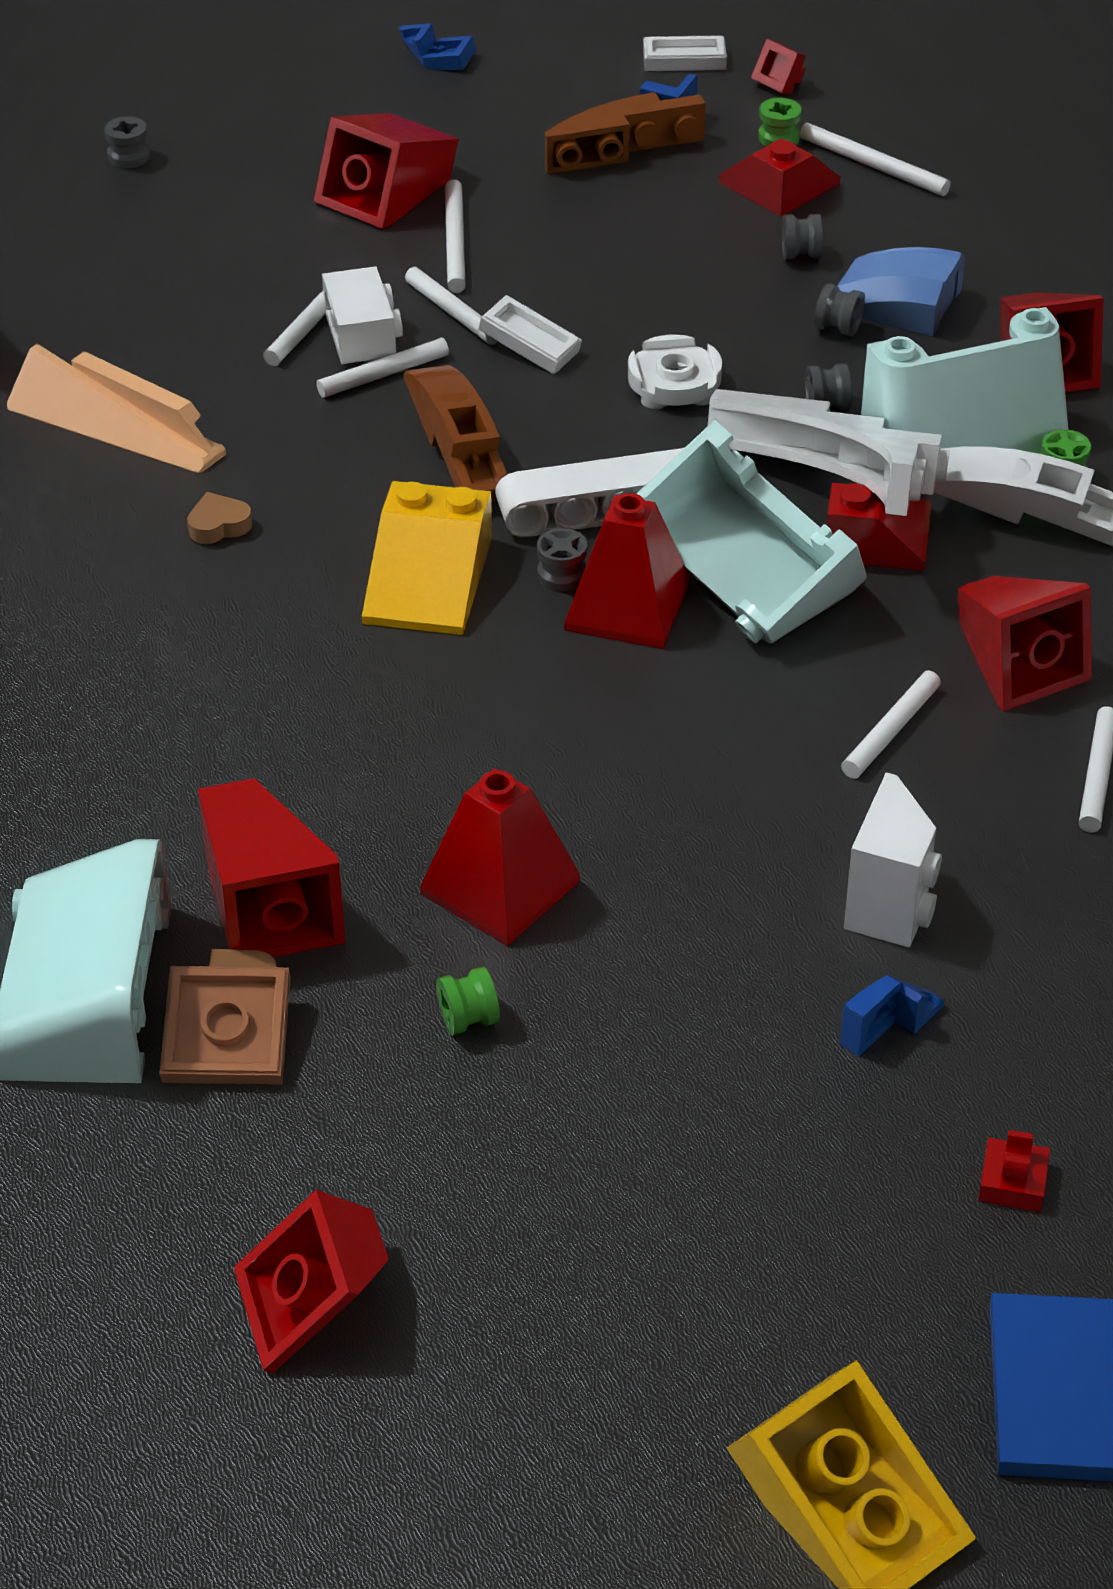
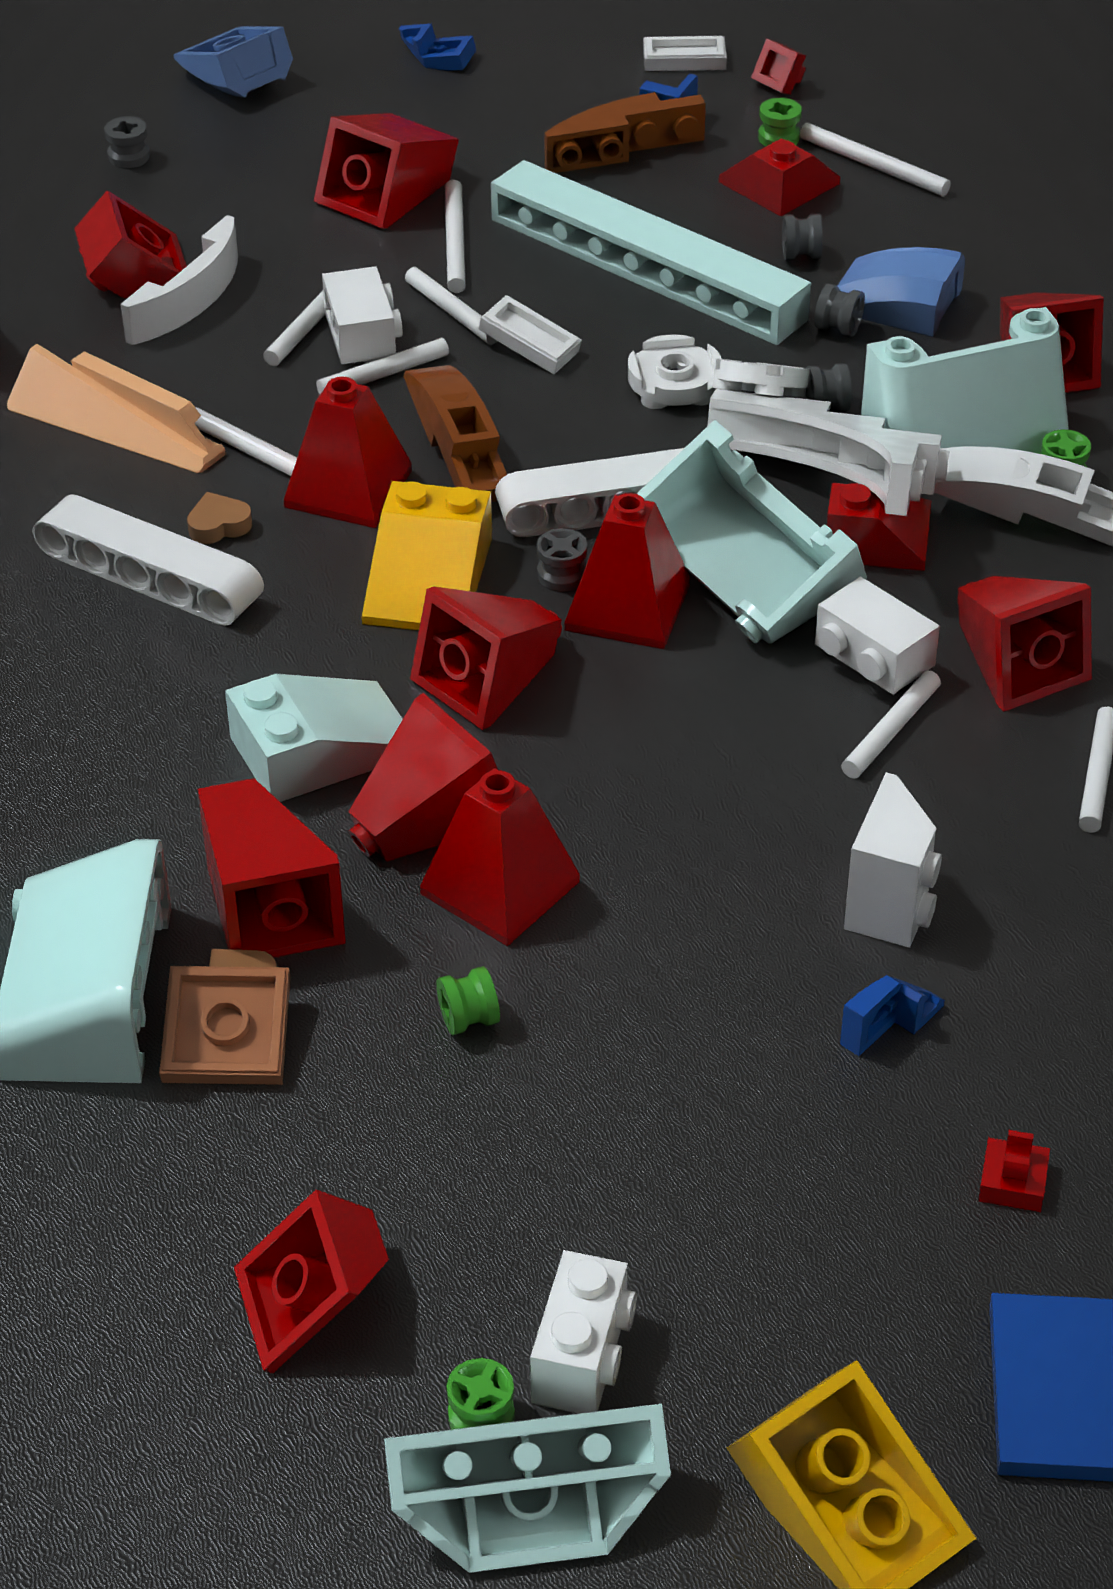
none -> white beam [33,494,264,626]
none -> red slope [74,190,187,299]
none -> white slope [121,215,238,345]
none -> medium blue slope [174,26,293,98]
none -> white bar [195,407,297,476]
none -> light aqua slope [225,674,403,802]
none -> red slope [284,377,412,528]
none -> red slope [348,693,498,862]
none -> light aqua wedge [384,1404,671,1573]
none -> red slope [410,586,562,730]
none -> bright green wheel [446,1358,515,1429]
none -> light aqua brick [491,160,811,345]
none -> white brick [530,1250,637,1414]
none -> white plate [713,359,810,397]
none -> white brick [815,576,940,695]

